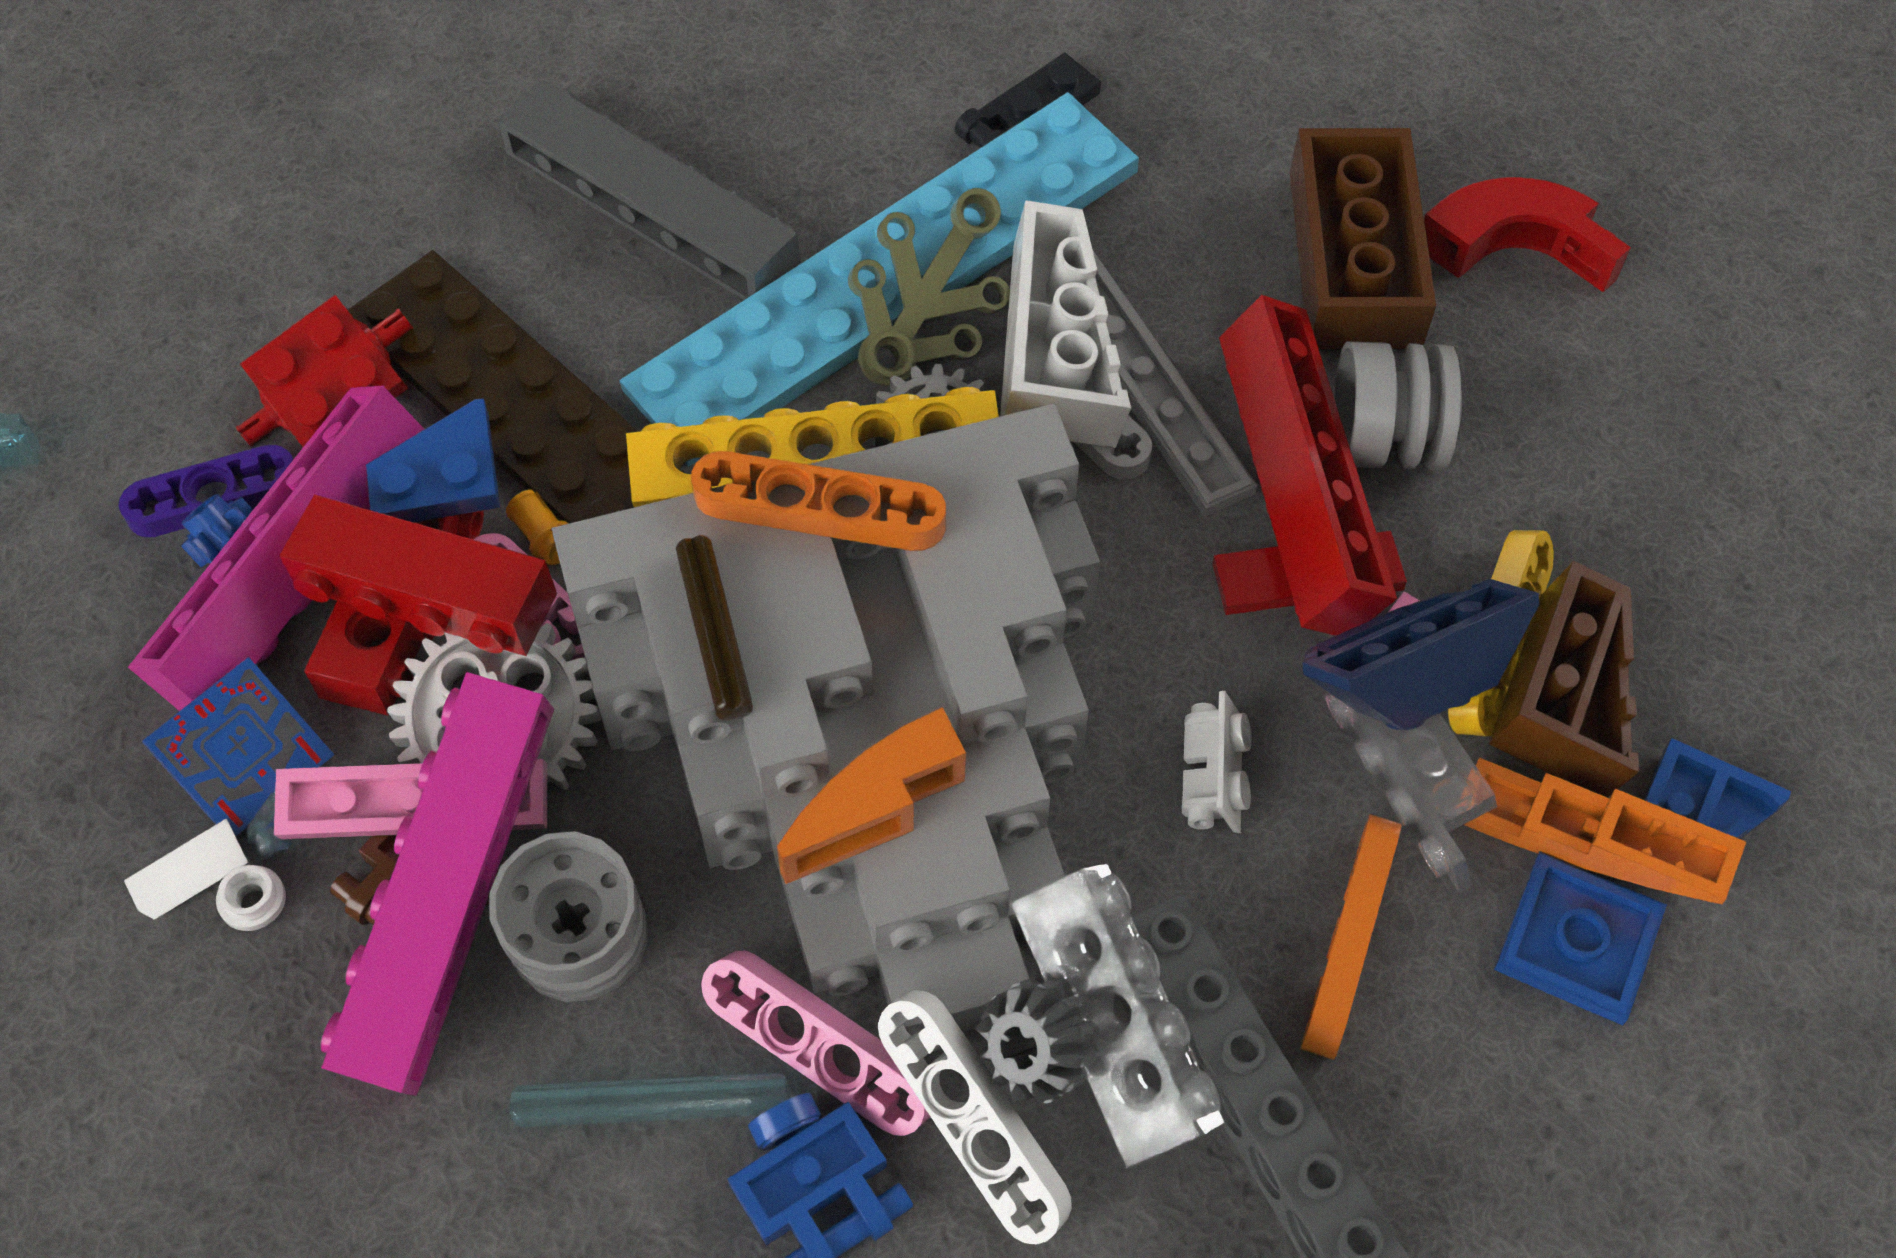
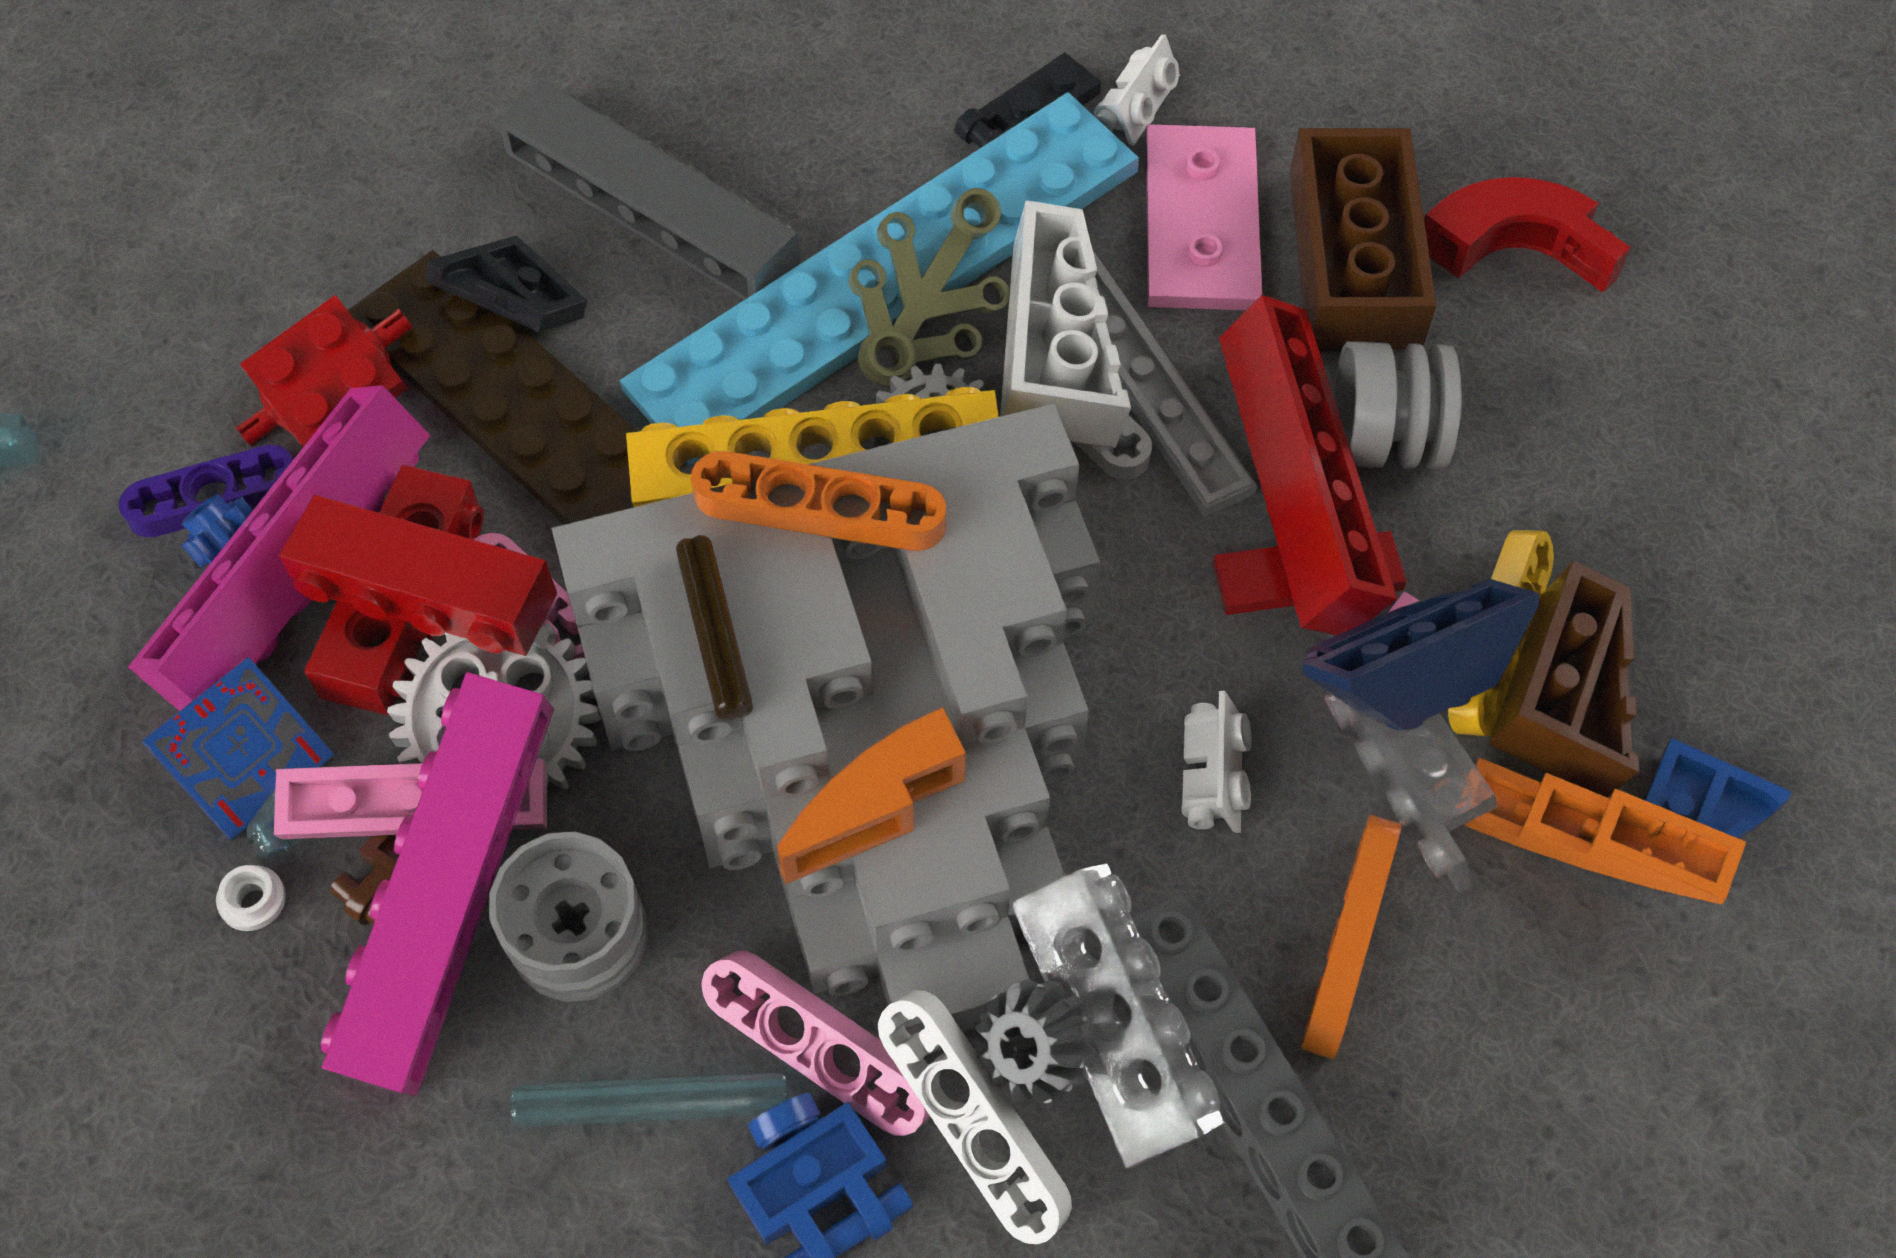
white sticker [124,818,248,919] -> none
blue wing [366,398,500,522] -> none
light orange pin [506,490,569,565] -> none
blue tile [1494,852,1667,1026] -> none
none -> black wing [425,235,587,332]
none -> white hinge [1094,34,1180,146]
none -> bright pink plate [1146,124,1262,310]

